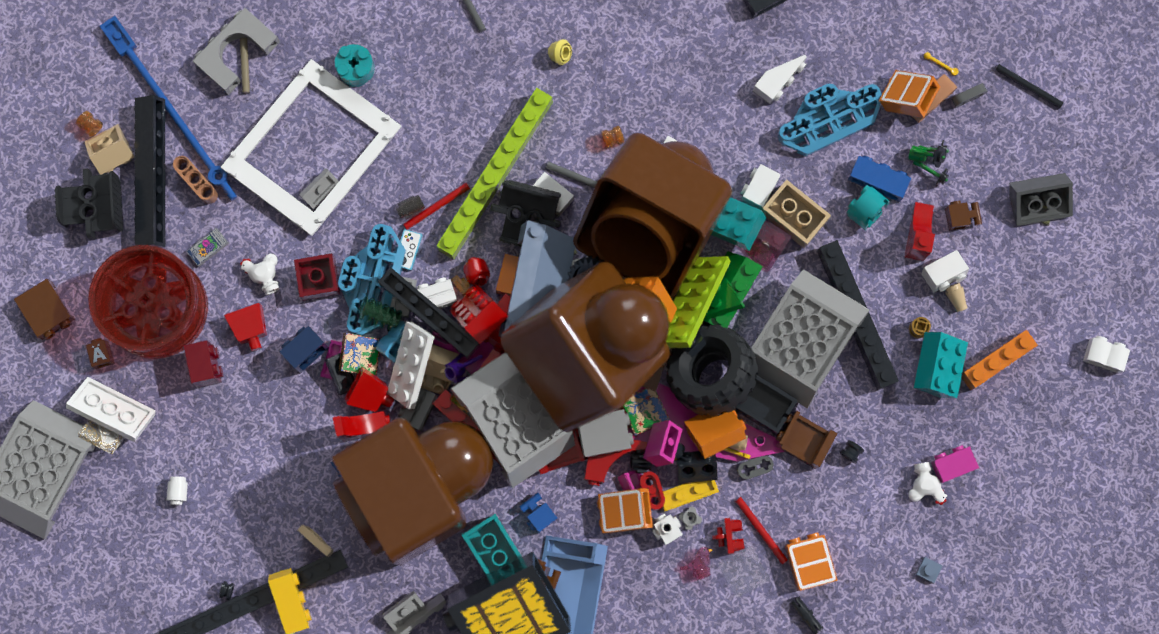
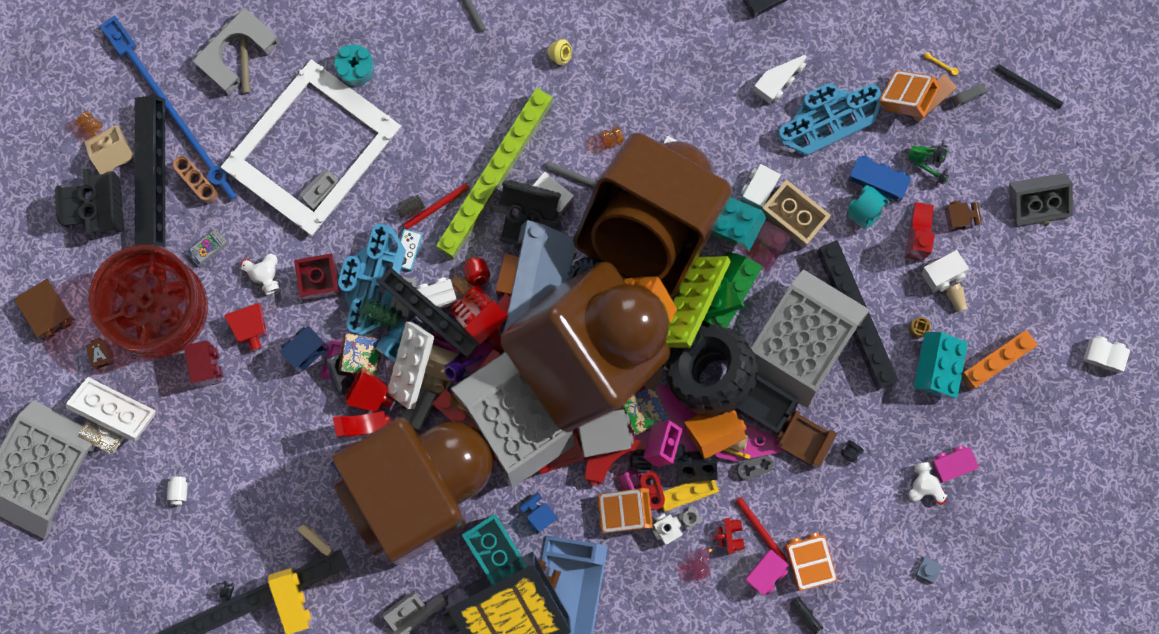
none -> dark pink brick [743,550,789,596]

